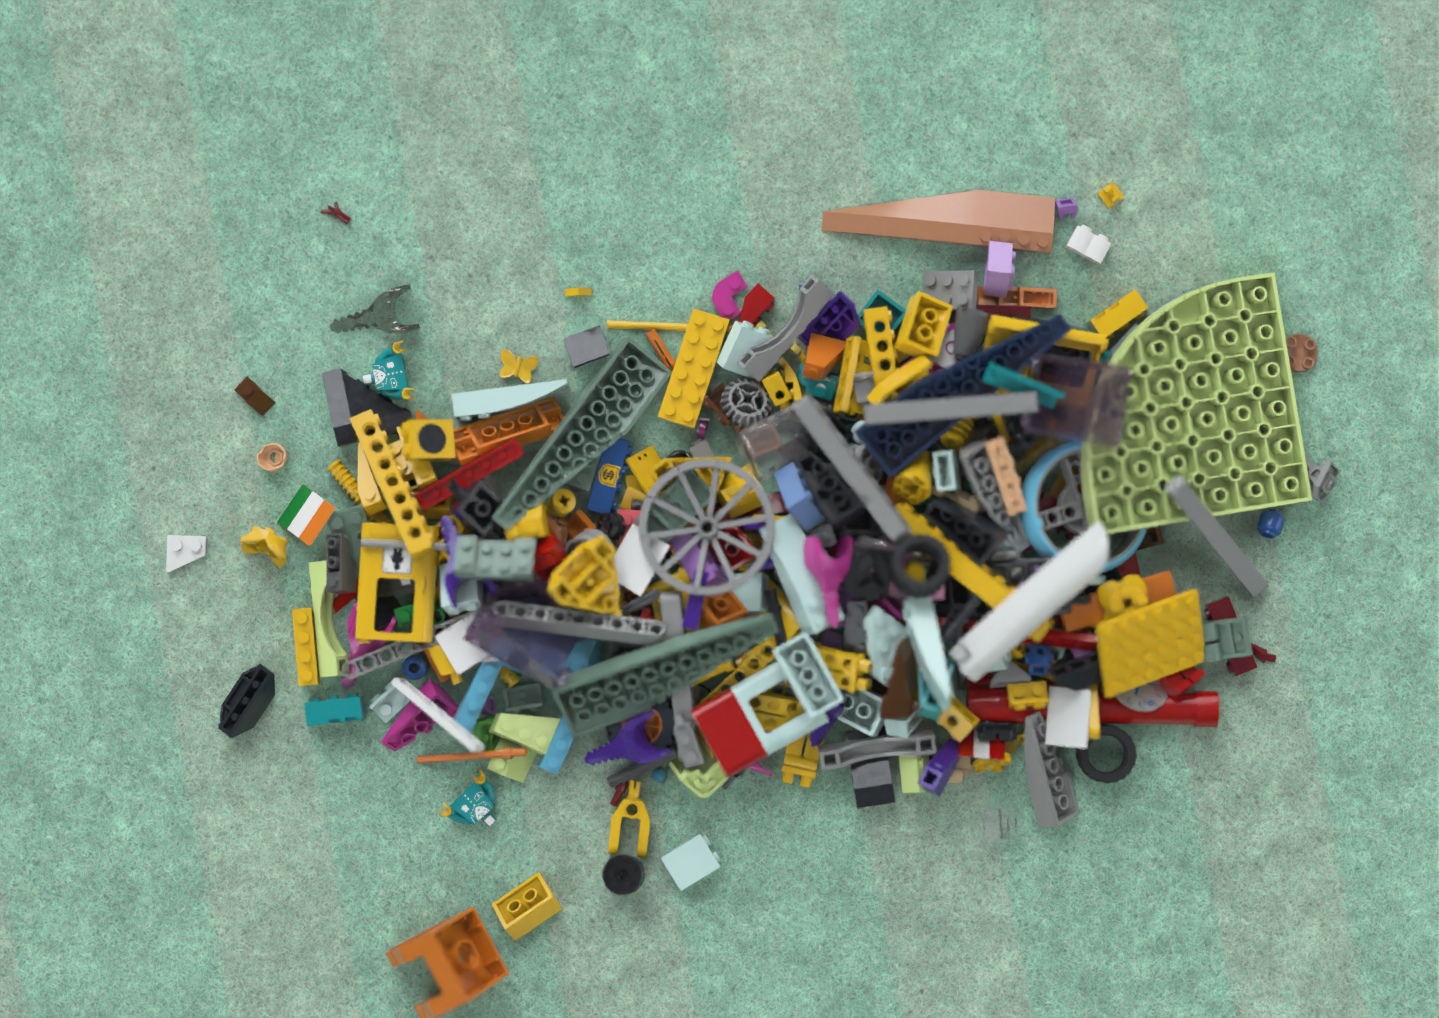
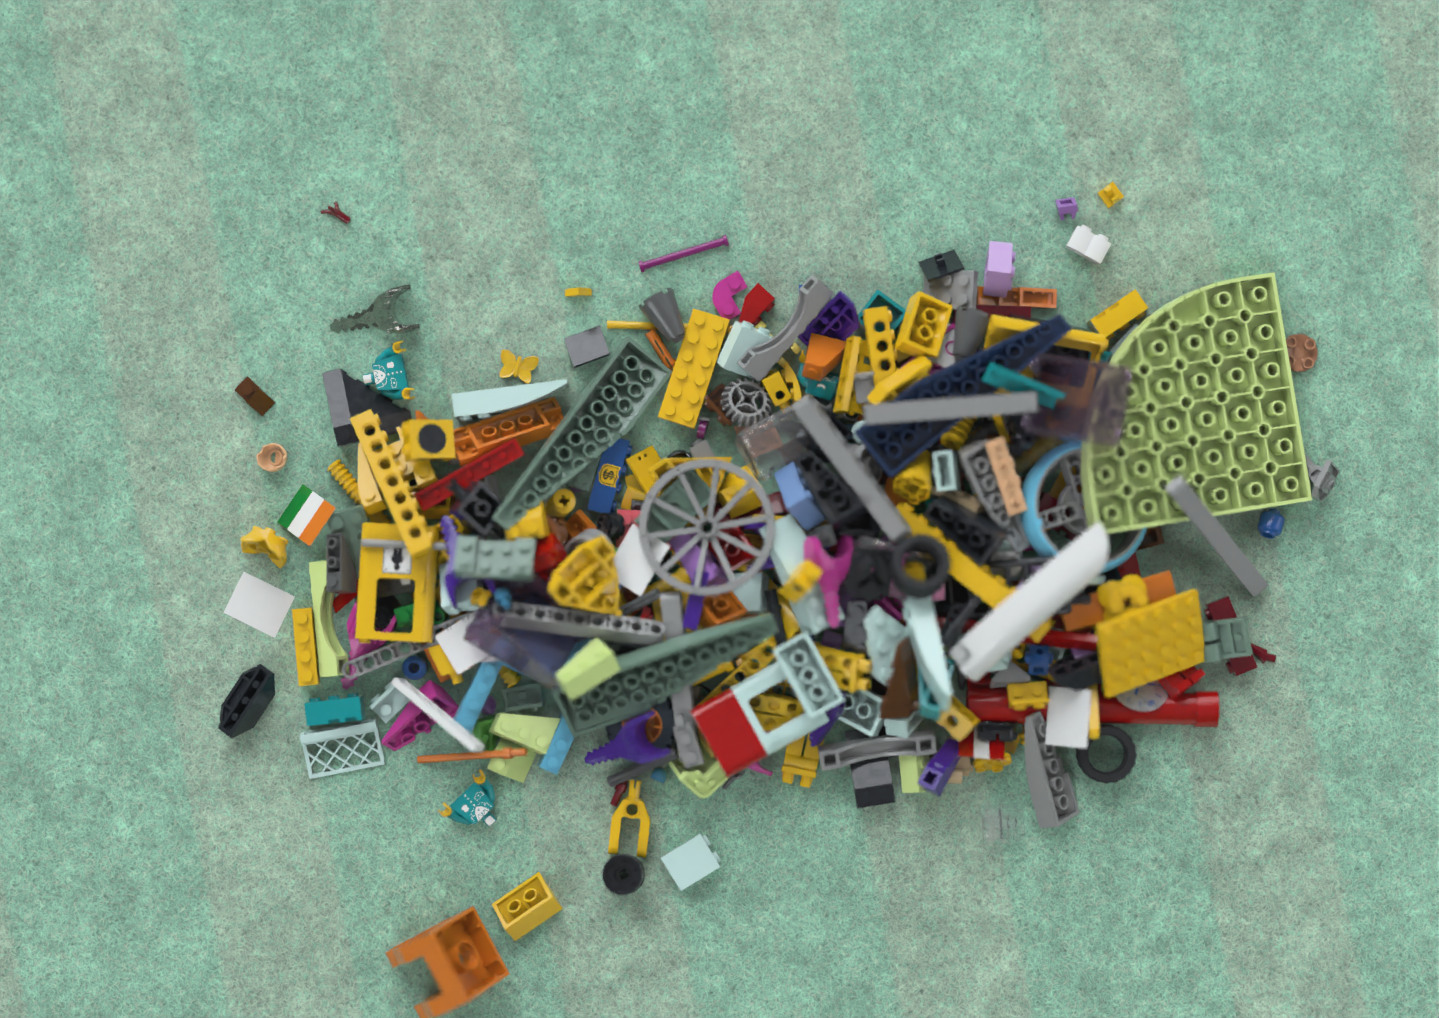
white wing [166,535,207,572] -> none
nougat wedge [821,190,1055,255] -> none
none -> white sticker [223,572,295,638]
none -> light aqua fence [299,718,385,779]
none -> yellow plate [470,587,491,607]
none -> dark azure cylinder [494,587,511,609]
none -> yellowish green wedge [555,637,621,701]
none -> magenta bar [638,235,729,273]
none -> dark grey cone [639,288,686,343]
none -> yellow torso [779,560,822,604]
none -> black piece [918,250,965,282]

